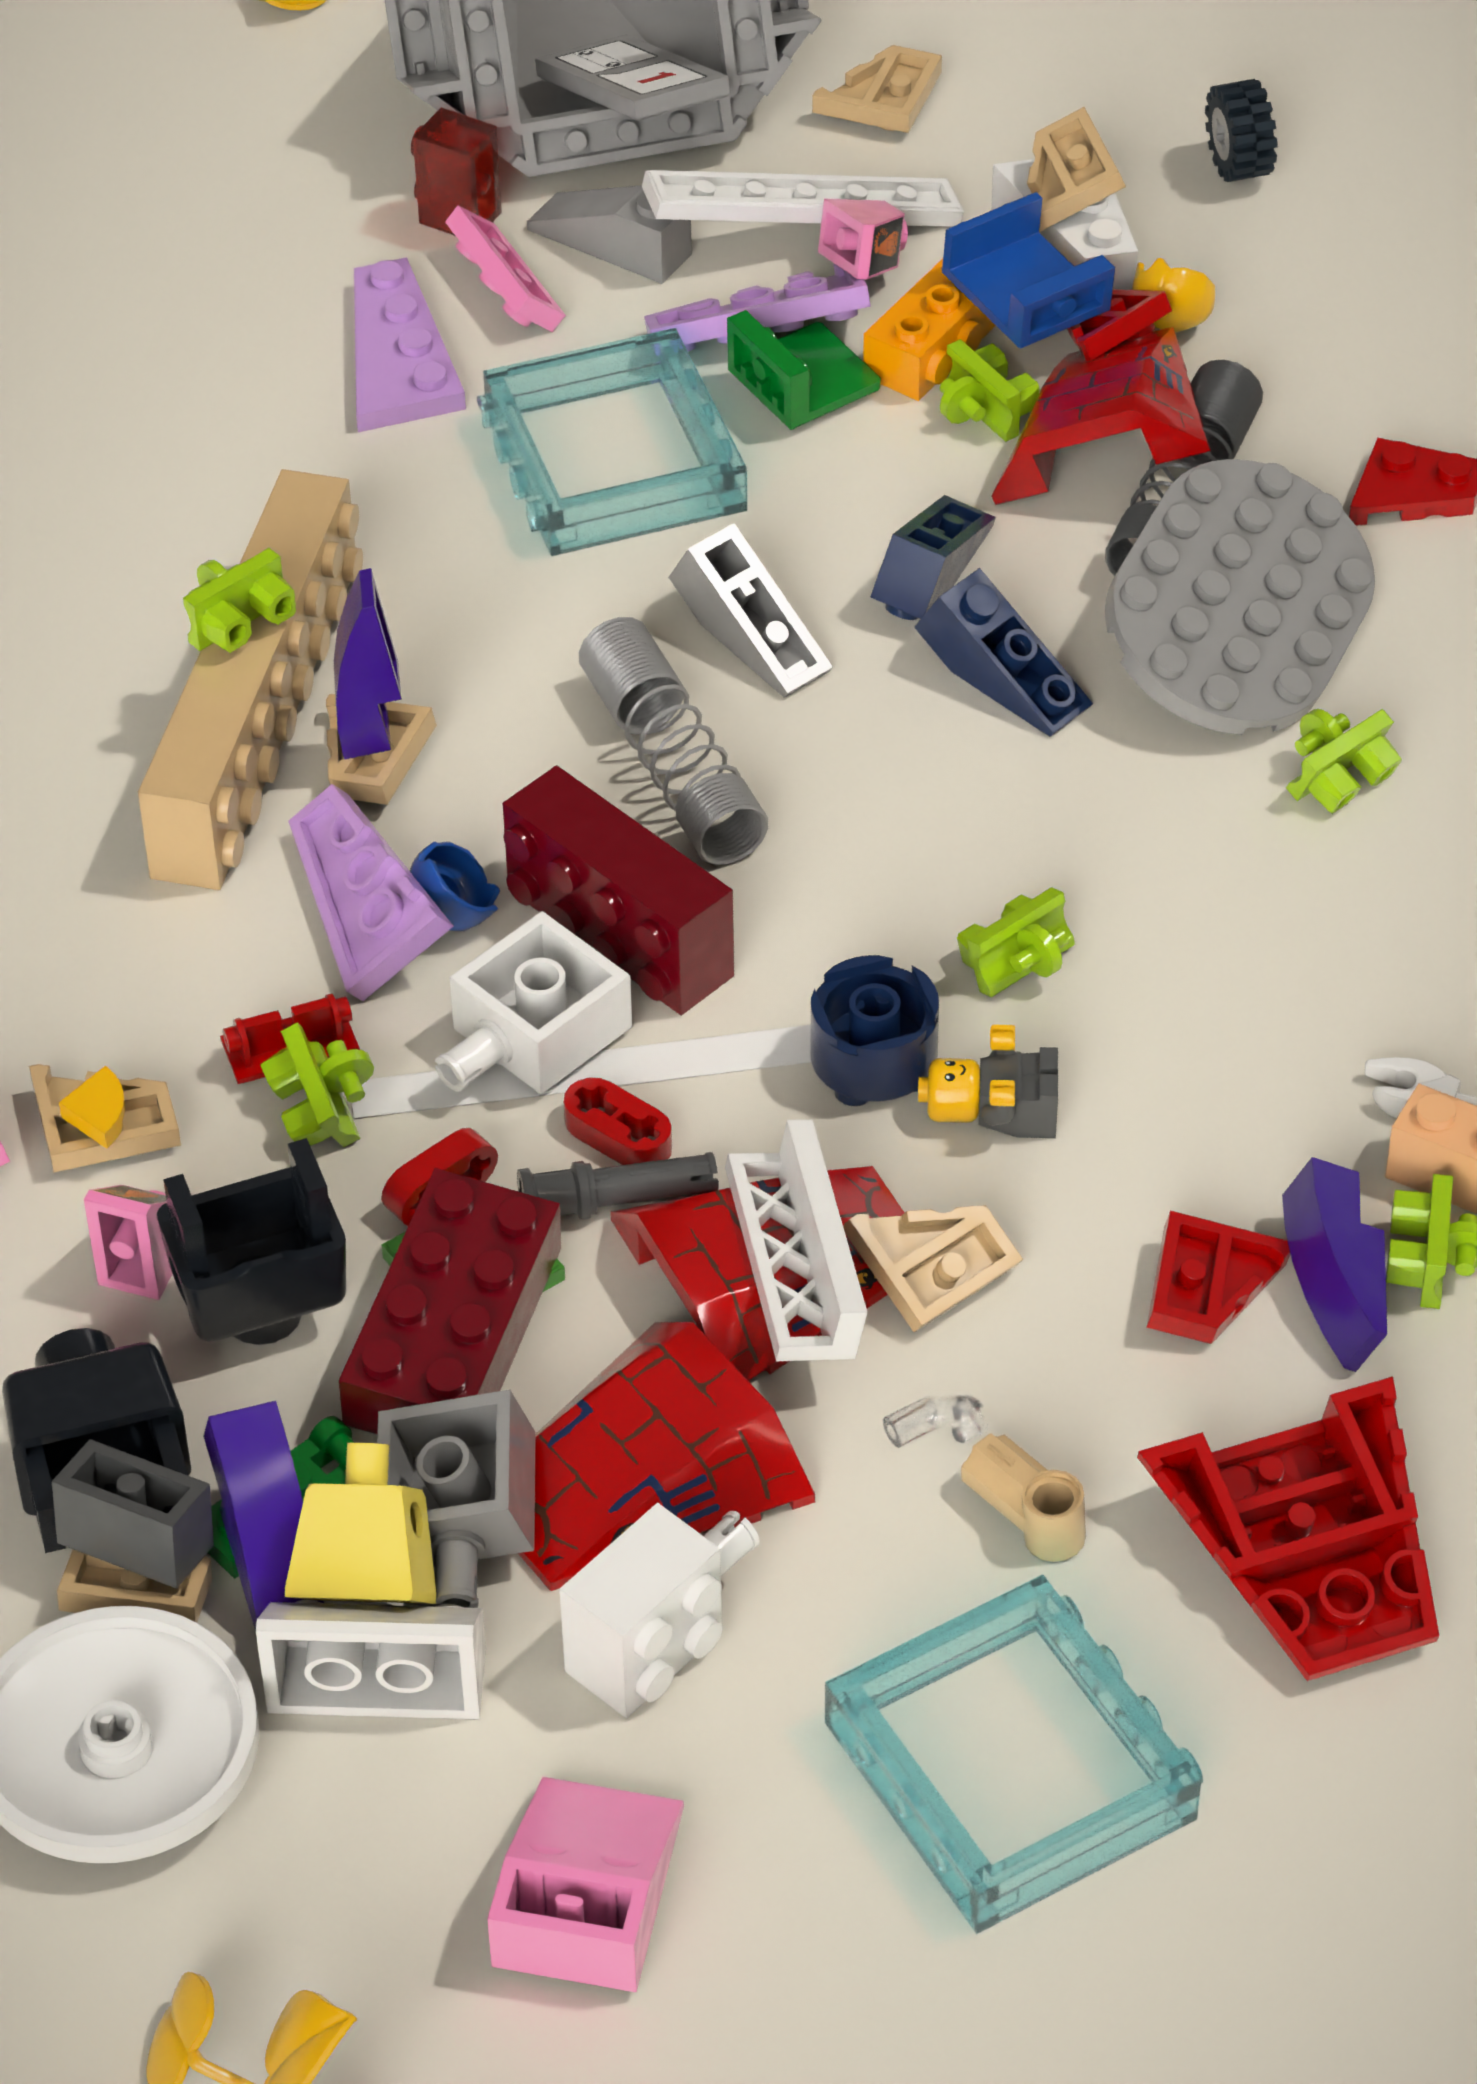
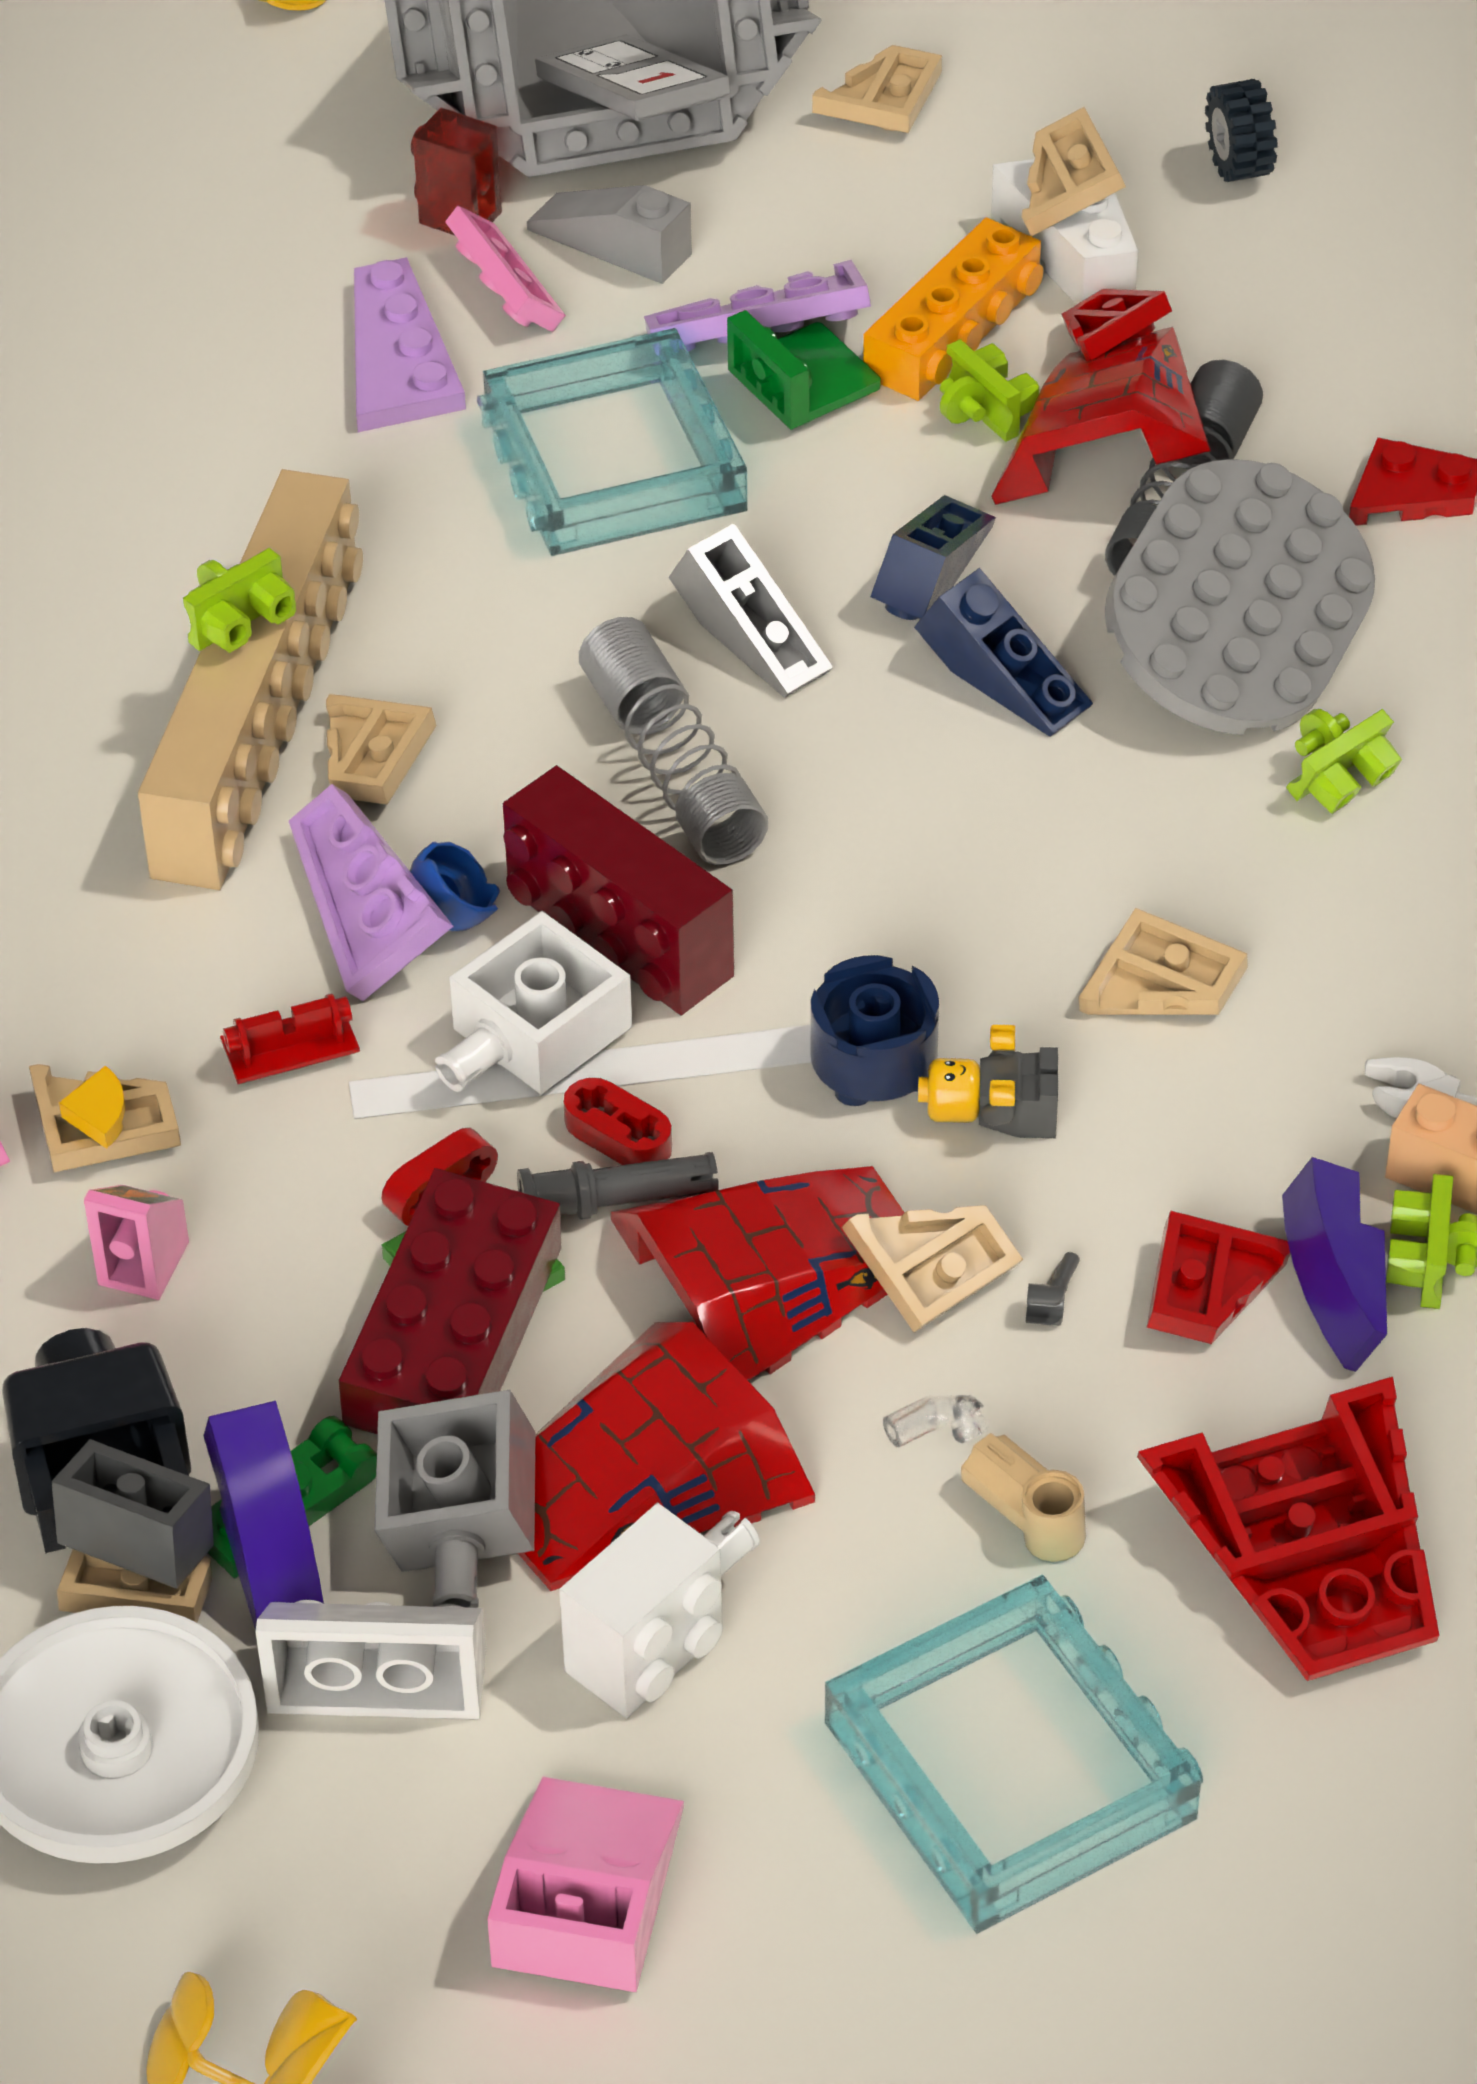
black piece [157,1138,346,1345] -> none
lime hips [260,1022,374,1148] -> none
light yellow torso [285,1443,437,1604] -> none
dark purple slope [333,568,402,760] -> none
white tile [642,170,964,227] -> none
white fence [725,1120,868,1361] -> none
bright pink slope [818,199,908,280] -> none
blue panel [942,192,1115,349] -> none
lime hips [957,887,1075,997] -> none
yellow hair [1132,258,1215,332] -> none
none -> dark grey hand [1026,1252,1080,1325]
none -> tan wing [1079,908,1248,1015]

